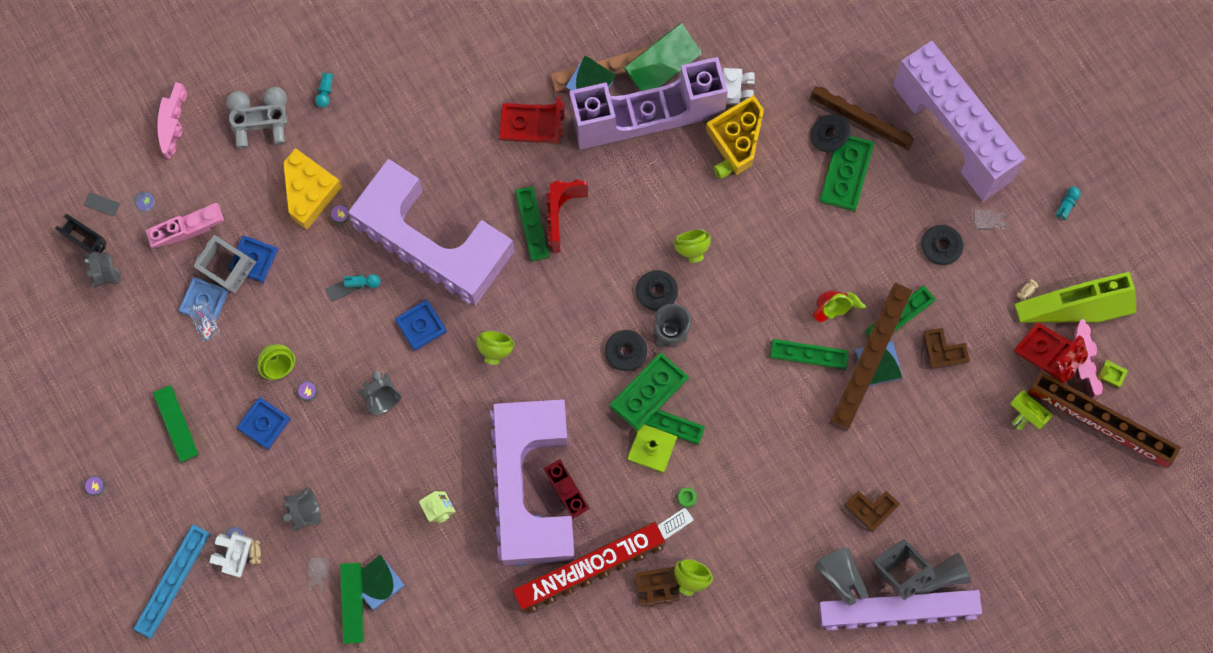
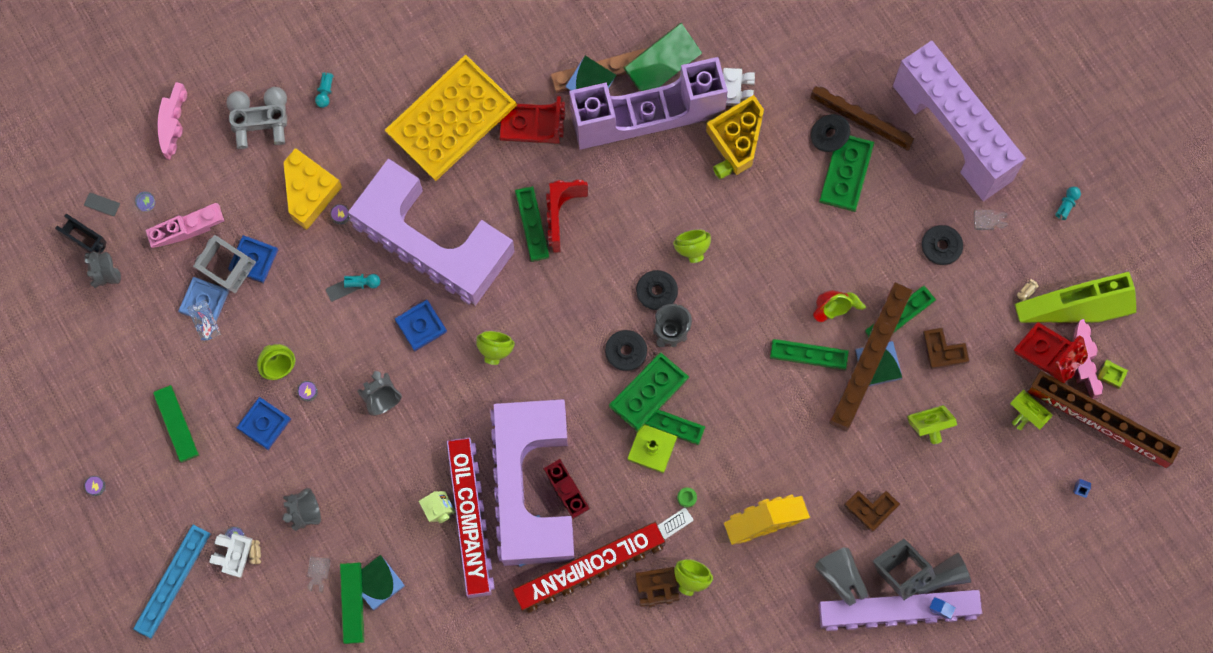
none -> yellow plate [385,54,517,181]
none -> brick [447,438,495,598]
none -> yellow brick [724,494,810,545]
none -> lime tile [907,405,957,444]
none -> blue piece [929,597,956,619]
none -> blue piece [1073,478,1091,498]

